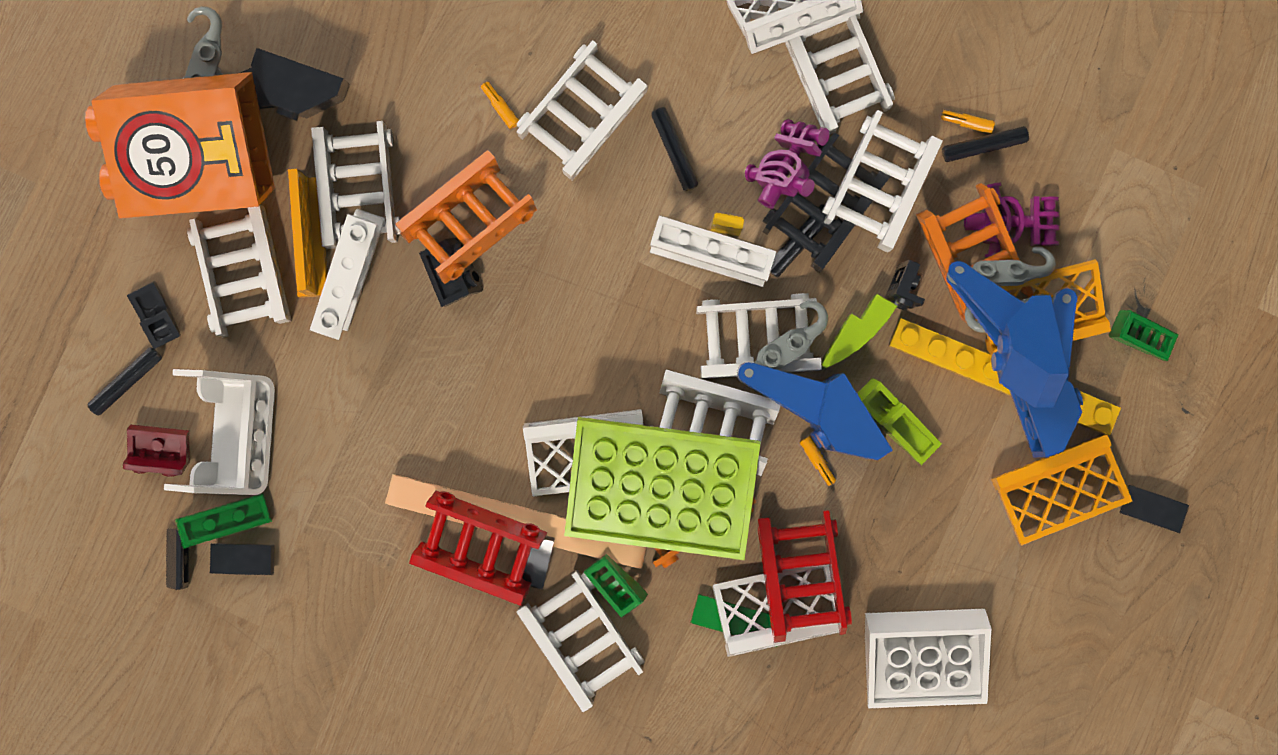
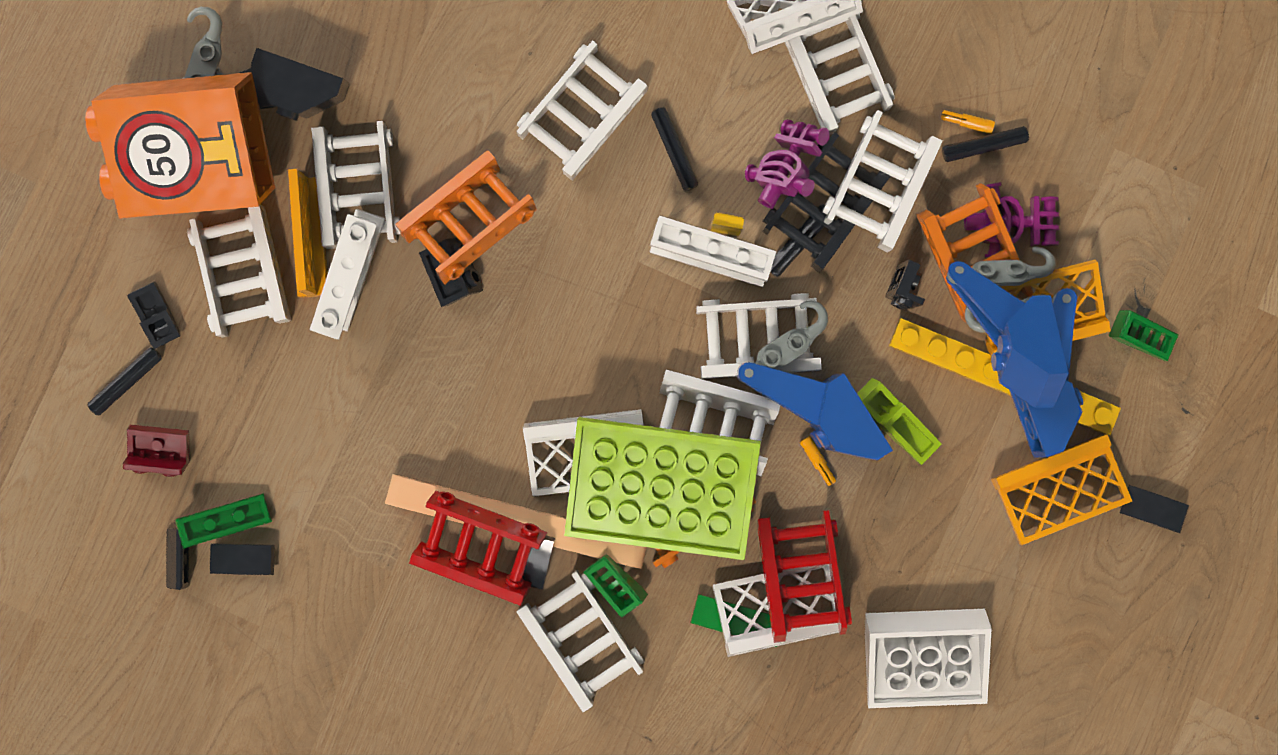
white windscreen [164,369,275,495] -> none
light orange piece [481,82,519,130] -> none
lime slope [821,294,897,369] -> none

